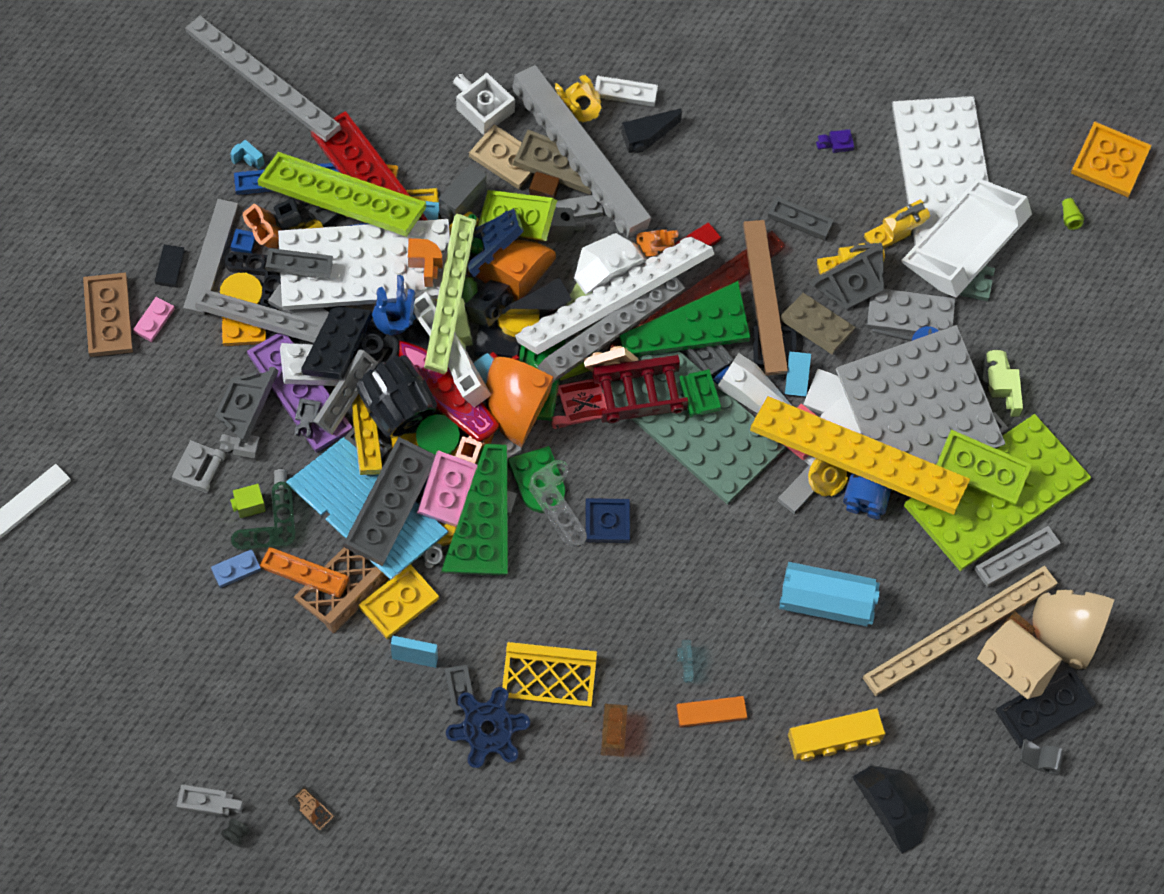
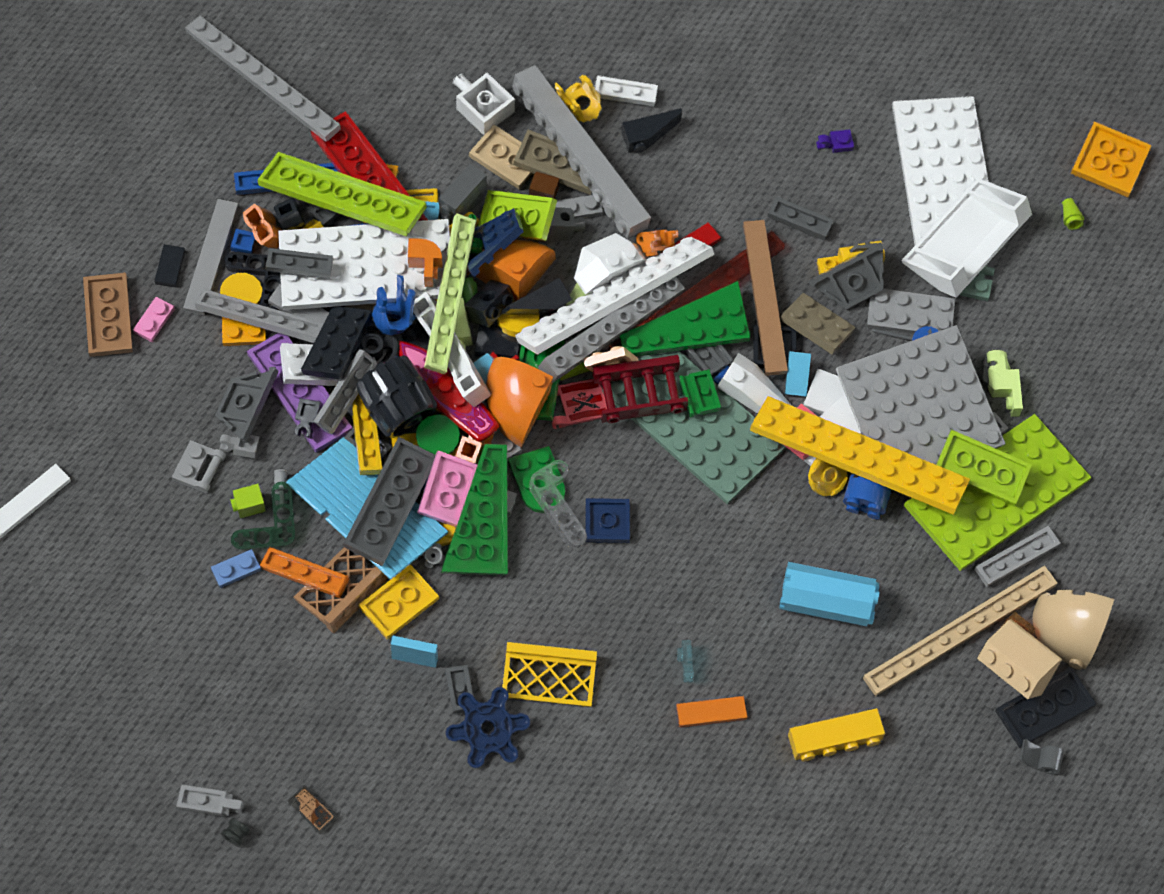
medium azure bracket [230,140,264,169] -> none
clear orange brick [600,704,628,757] -> none
light grey tile [777,465,815,514] -> none
black wedge [852,765,929,854] -> none
yellow plate [864,199,930,249] -> none

